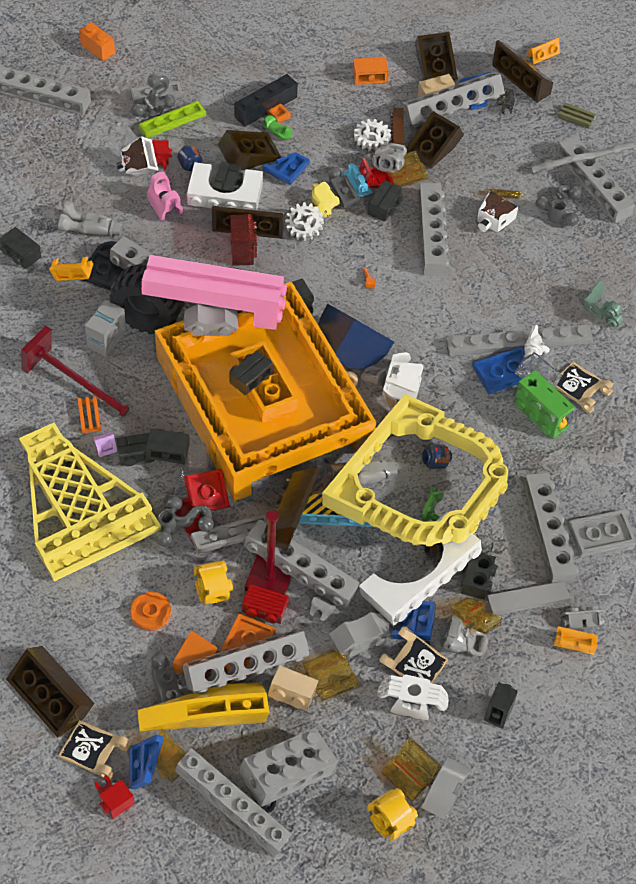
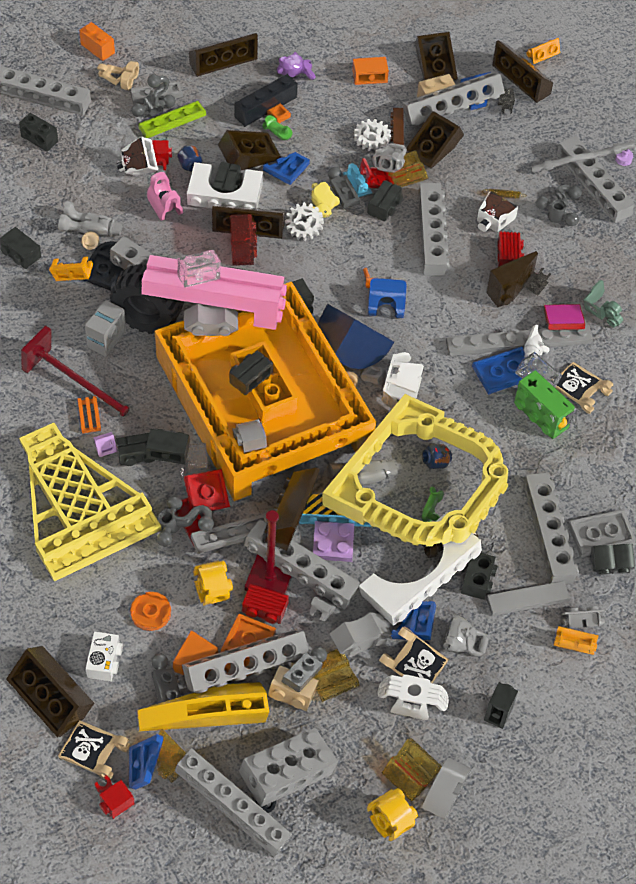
clear yellow slope [451,597,502,634] -> none
olive tile [558,102,595,129] -> none
none -> pearl dark grey brick [19,113,58,152]
none -> tan tile [81,231,99,250]
none -> white brick [86,632,123,682]
none -> tan piece [97,61,139,91]
none -> clear brick [177,250,221,288]
none -> dark brown slope [189,33,258,77]
none -> light grey brick [232,419,267,453]
none -> medium lavender animal [277,52,316,80]
none -> dark grey plate [282,646,327,692]
none -> lavender plate [313,521,354,562]
none -> blue piece [368,278,407,318]
none -> dark brown slope [486,251,538,308]
none -> red brick [497,231,524,267]
none -> clear smoke plate [523,268,551,296]
none -> dark pink tile [544,304,585,330]
none -> pearl dark grey brick [591,544,635,575]
none -> lavender tile [615,149,633,166]

